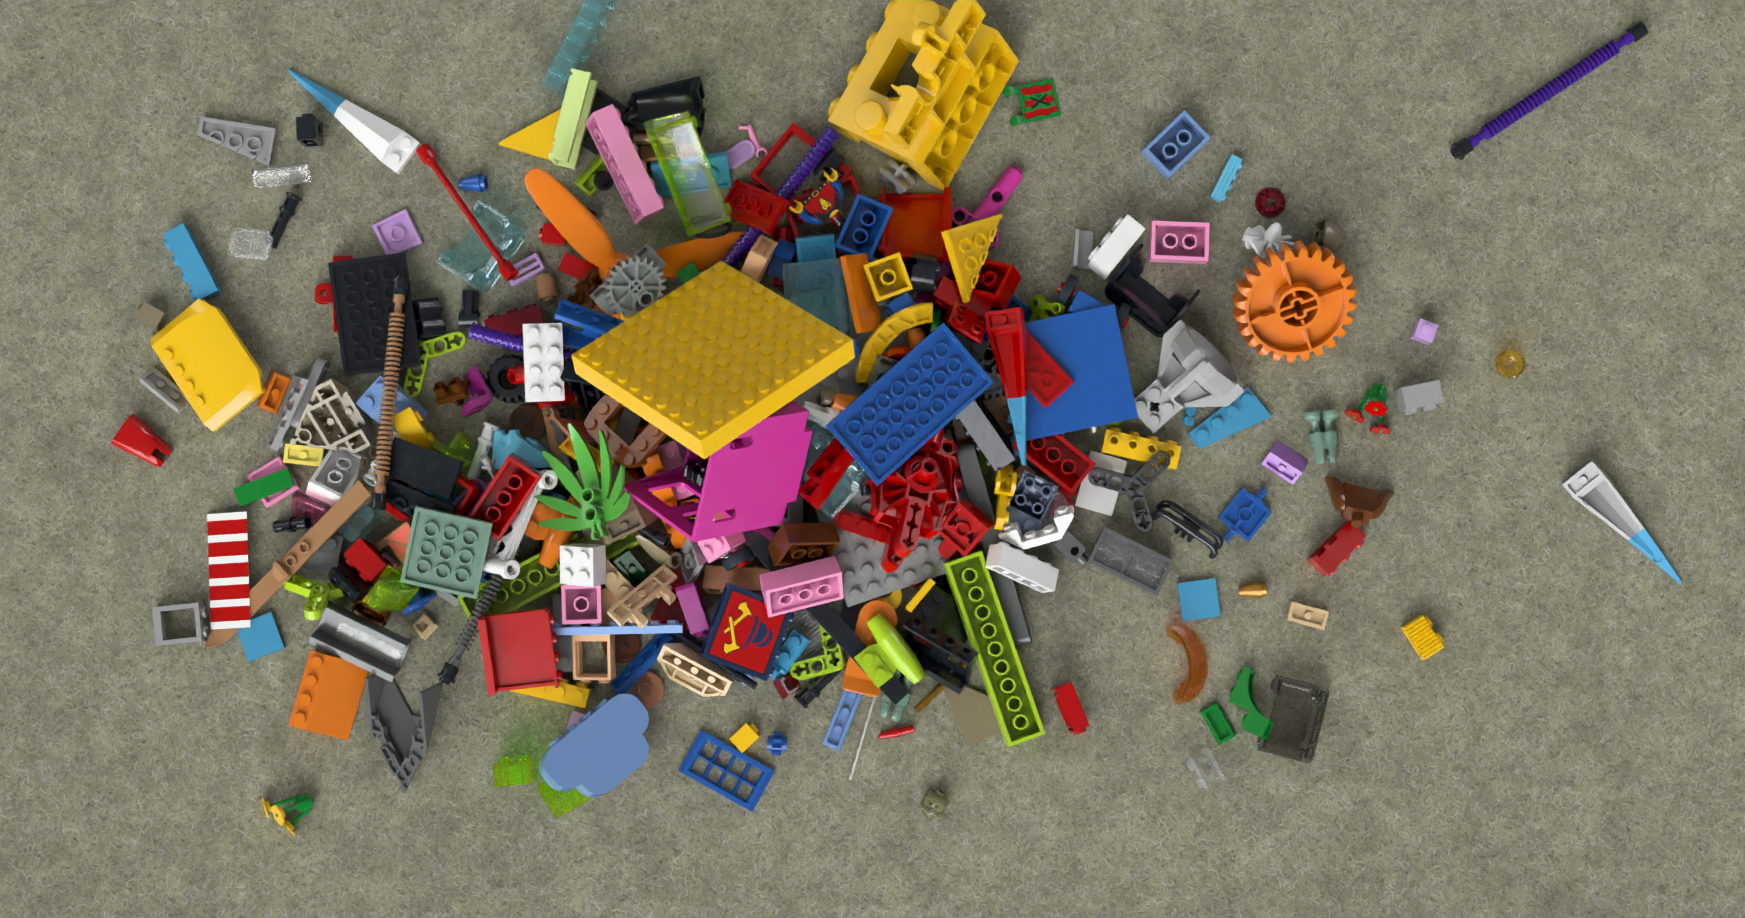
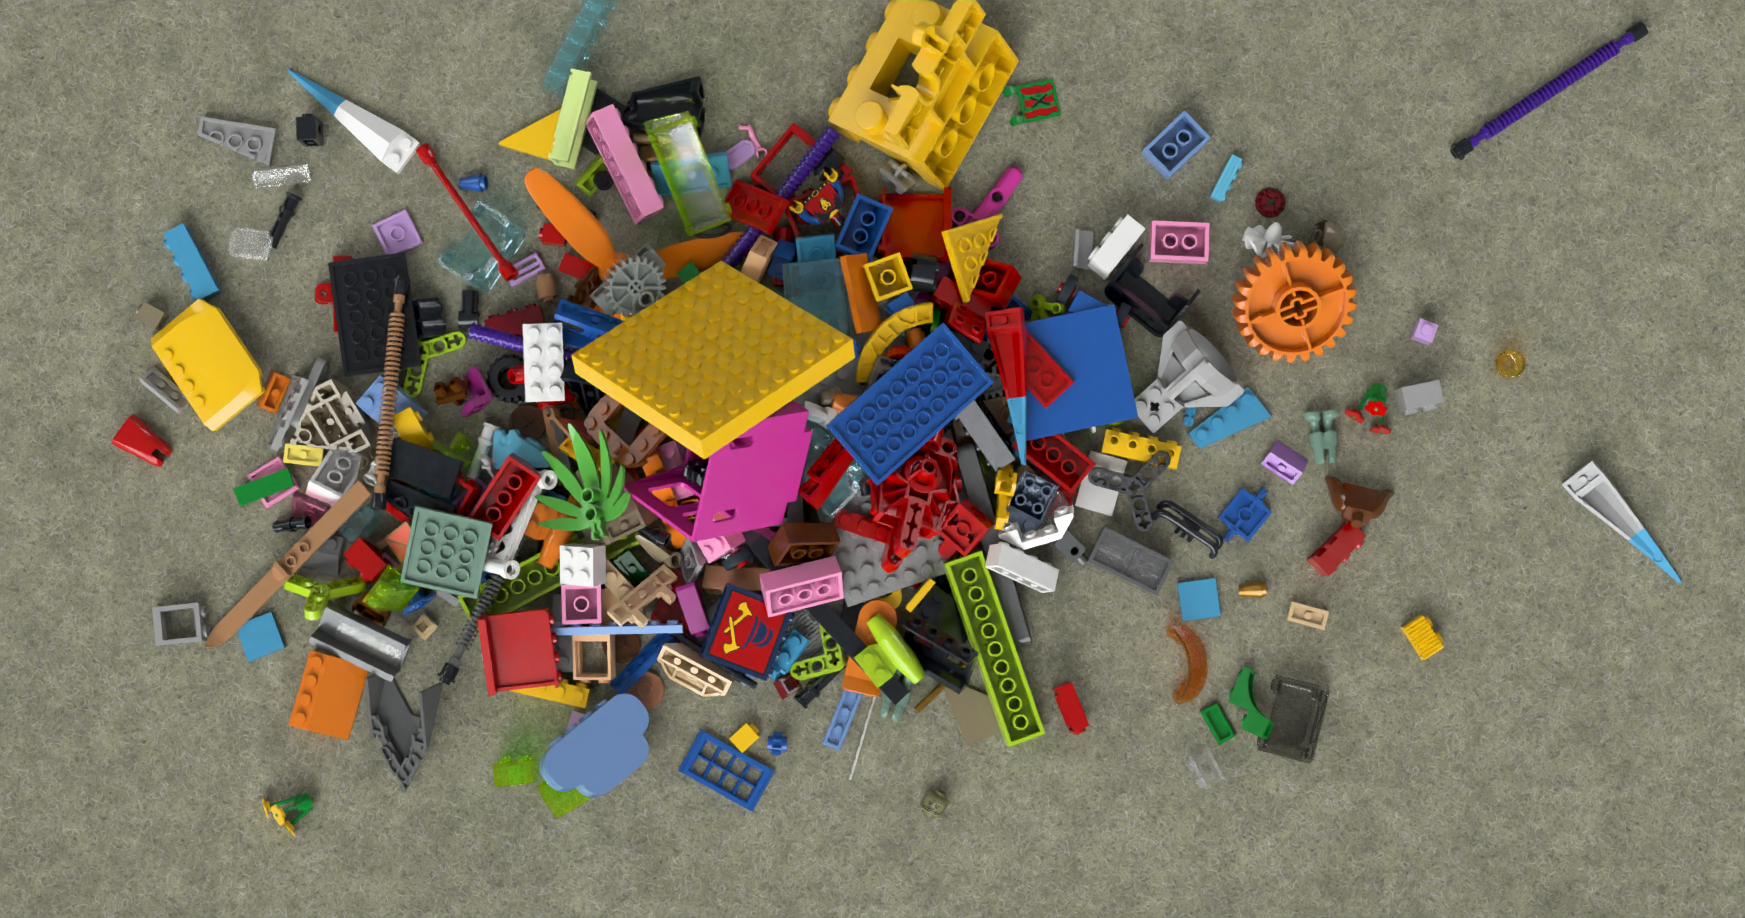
red sticker [207,511,250,629] -> none
black bracket [328,561,372,603] -> none
red piece [878,725,914,739] -> none

